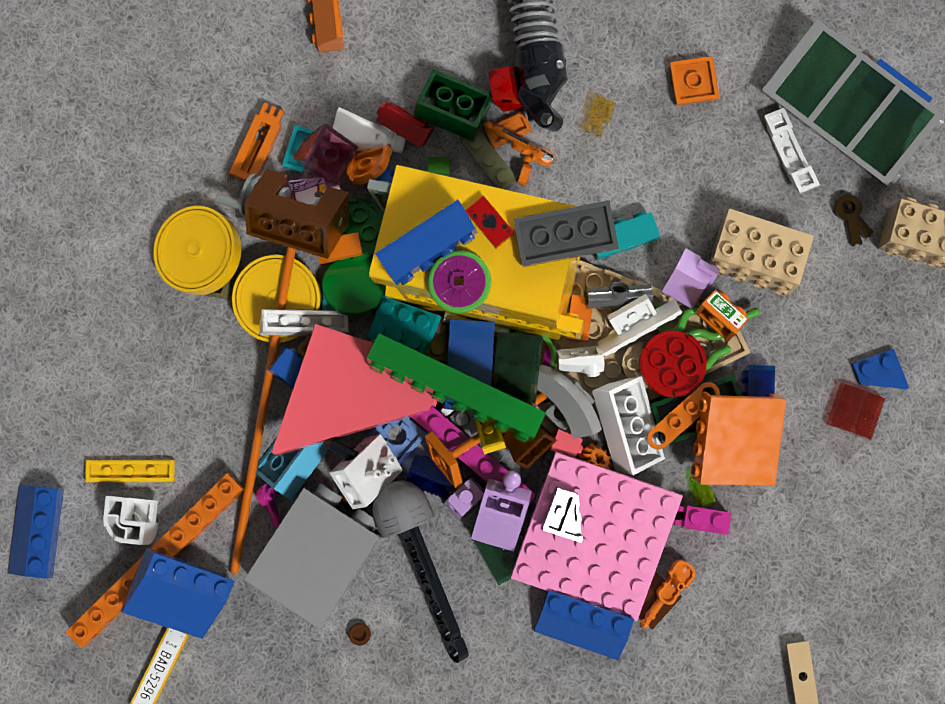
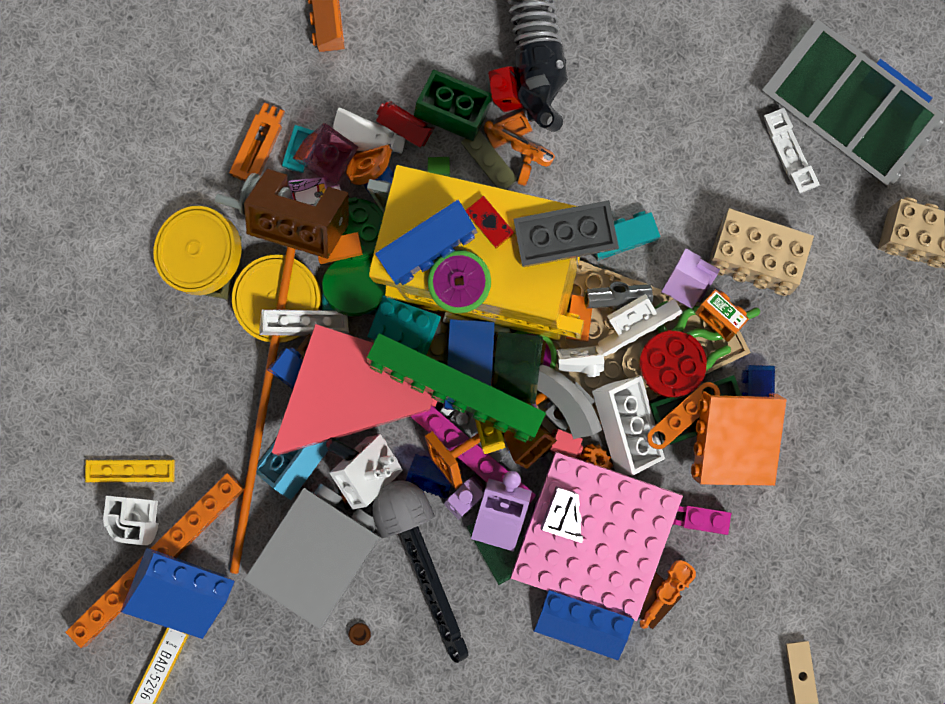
blue slope [8,485,64,579] -> none
dark pink plate [256,484,281,527] -> none
medium blue piece [365,417,428,464] -> none
clear yellow plate [585,96,616,138] -> none
orange plate [669,56,720,106] -> none
clear neon green cone [690,477,716,508] -> none
clear red slope [827,383,885,440] -> none
dark brown piece [834,194,874,247] -> none
blue wing [851,349,909,390] -> none

